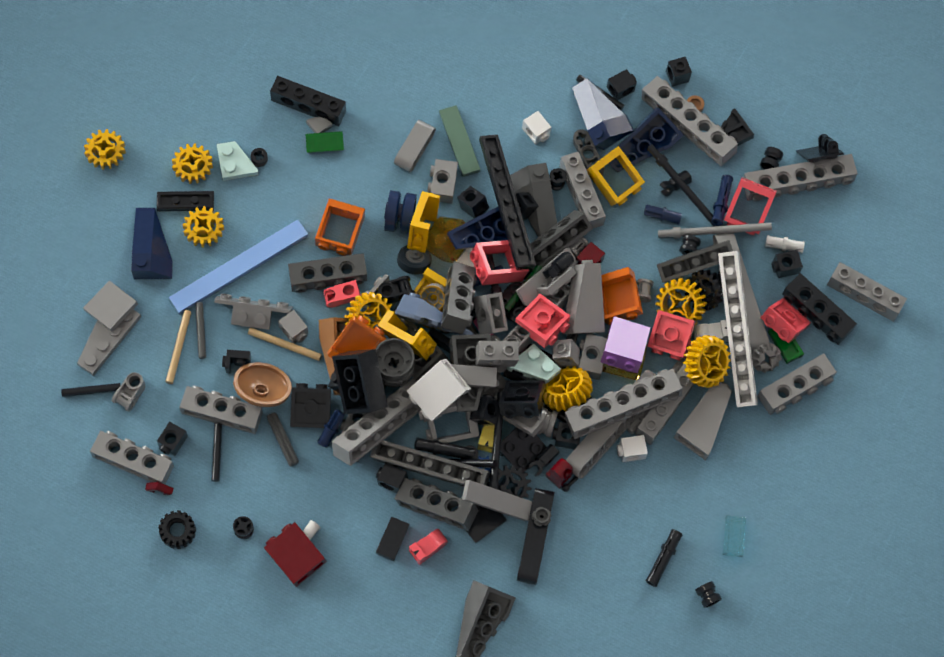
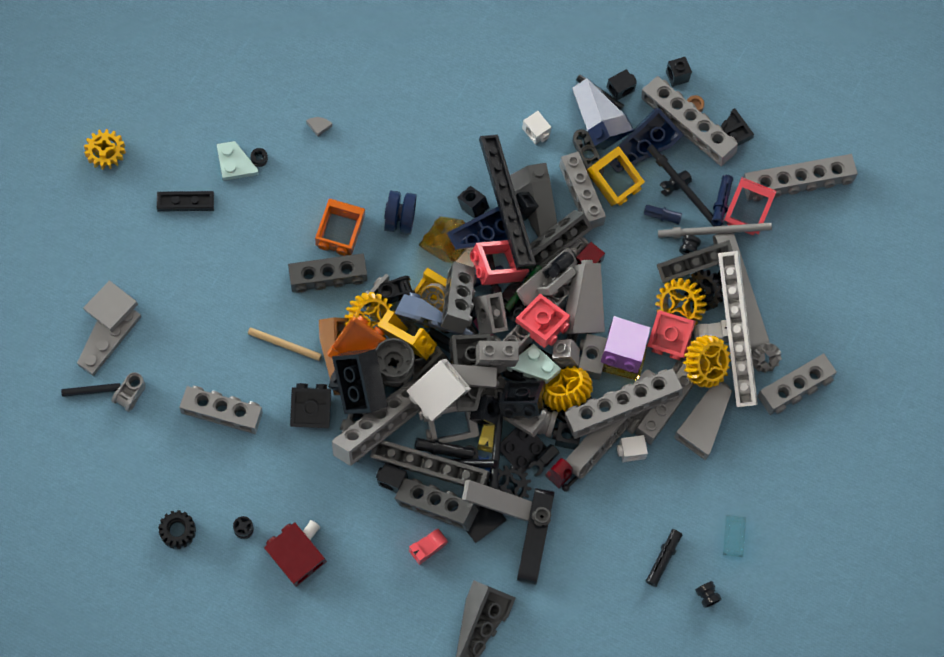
light grey brick [90,431,174,484] -> none
dark blue wedge [131,208,173,279] -> none
dark red tile [145,482,174,495] -> none
black brick [157,421,188,456] -> none
tan bar [166,310,191,384] -> none
light blue tile [169,220,308,314] -> none
yellow gear [172,143,213,184] -> none
yellow gear [182,206,224,248] -> none
dark grey bar [195,302,206,359] -> none
black bar [212,423,222,482] -> none
light grey bracket [214,294,293,330] -> none
black bracket [222,349,251,373] -> none
medium nougat dish [233,362,292,407] -> none
dark grey axle [267,412,299,467] -> none
black brick [270,75,346,126] -> none
light grey brick [278,310,308,343] -> none
green tile [305,131,344,153] -> none
dark blue axle [317,410,345,447] -> none
coral leg [323,280,361,308] -> none
black tile [376,516,410,561] -> none
light grey beam [394,120,436,172] -> none
black wheel [397,245,432,275] -> none
yellow panel [407,191,440,253] -> none
light grey brick [427,159,458,203] -> none
sand green tile [439,105,480,177] -> none
black bush [550,168,566,191] -> none
orange panel [601,267,643,325] -> none
light grey bush [636,279,654,303] -> none
black wheel [760,147,783,170] -> none
coral plate [760,298,811,343] -> none
white pin [765,235,805,253] -> none
green tile [768,329,804,364] -> none
black brick [771,250,803,278] -> none
black brick [782,273,857,345] -> none
black hinge [796,134,844,162] -> none
light grey brick [827,262,907,322] -> none

